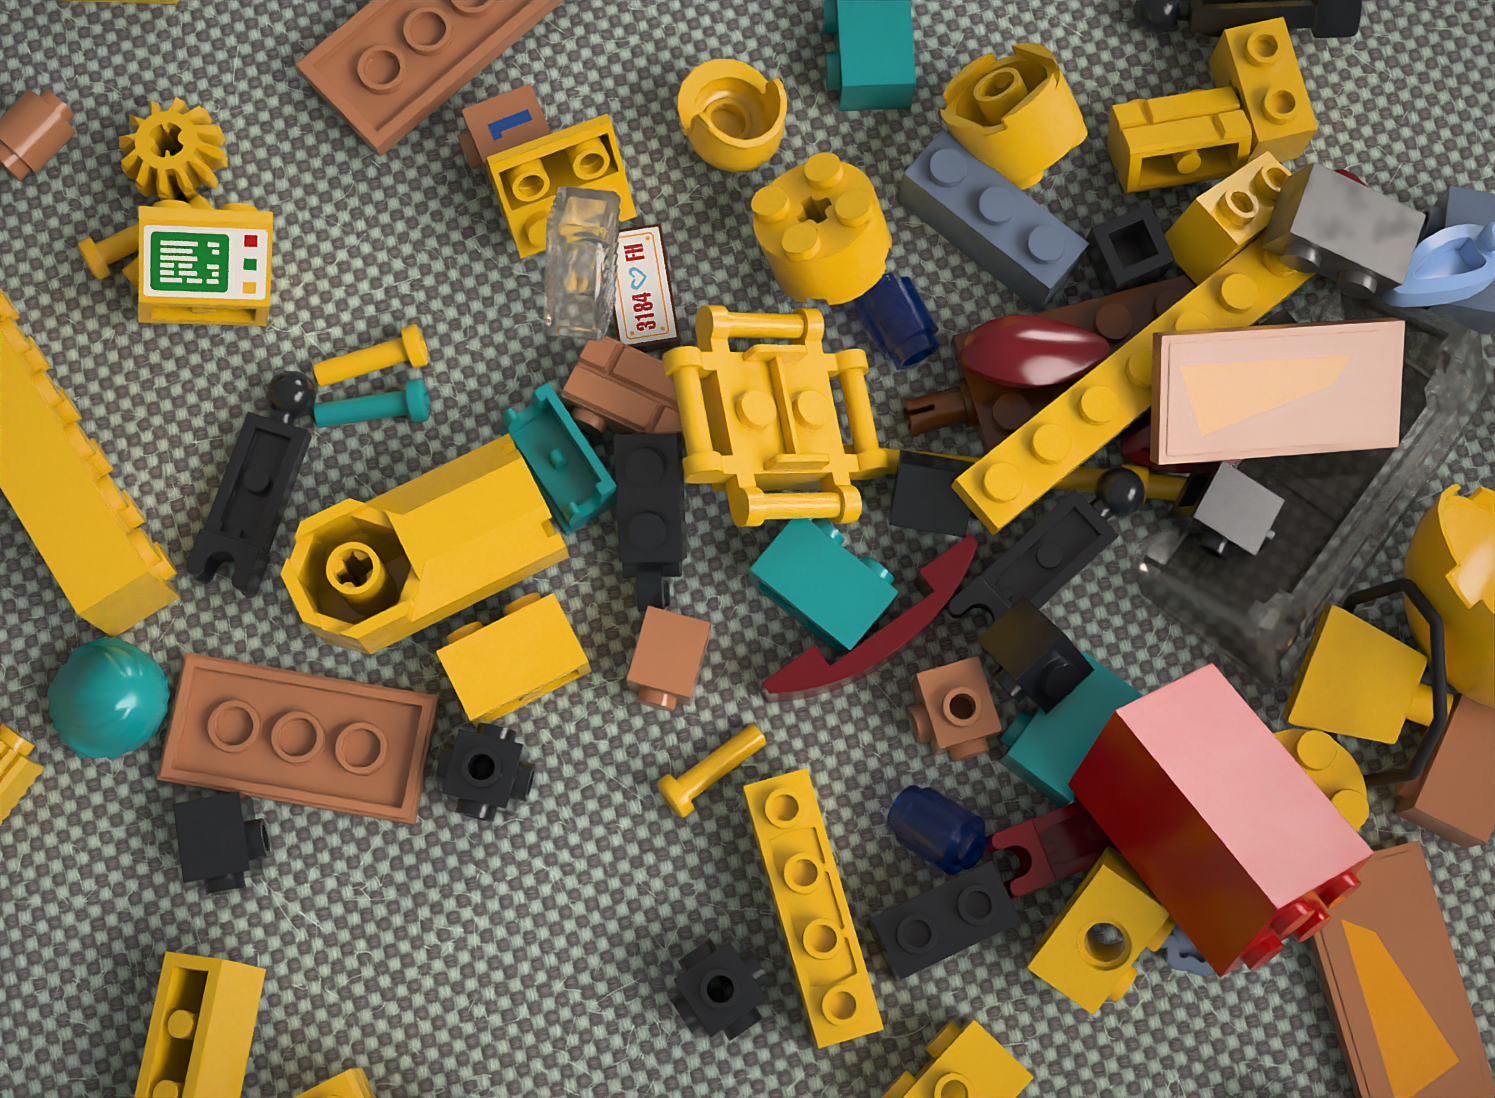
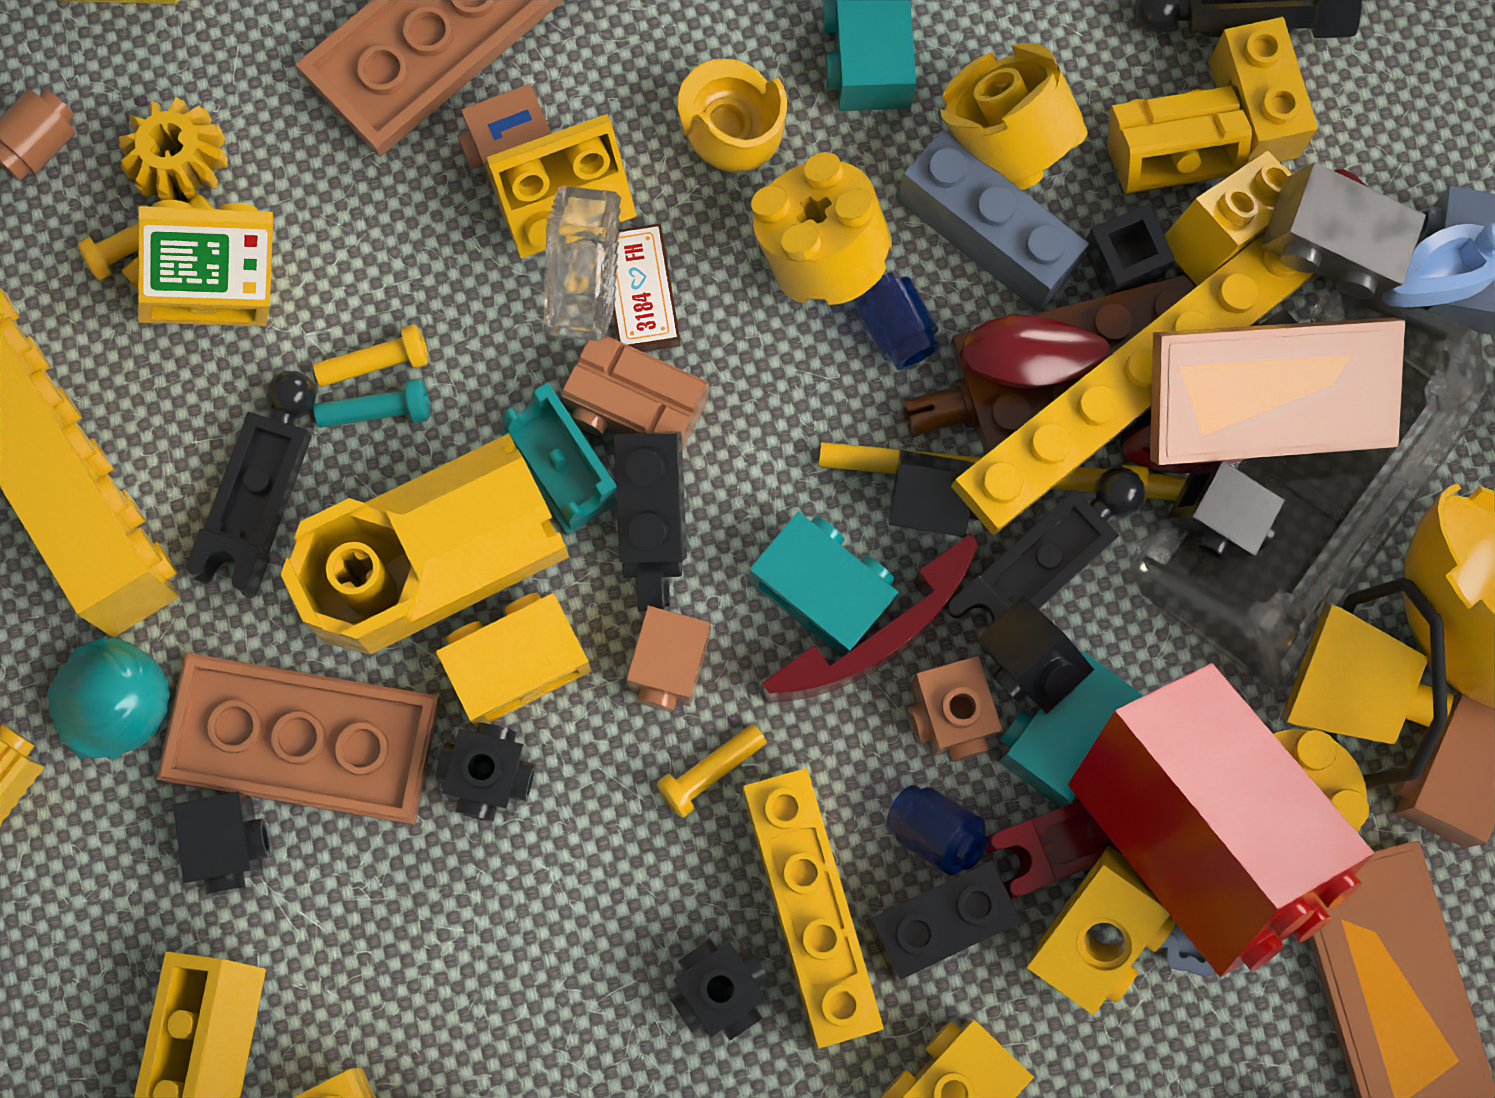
yellow brick [662,305,890,527] -> none

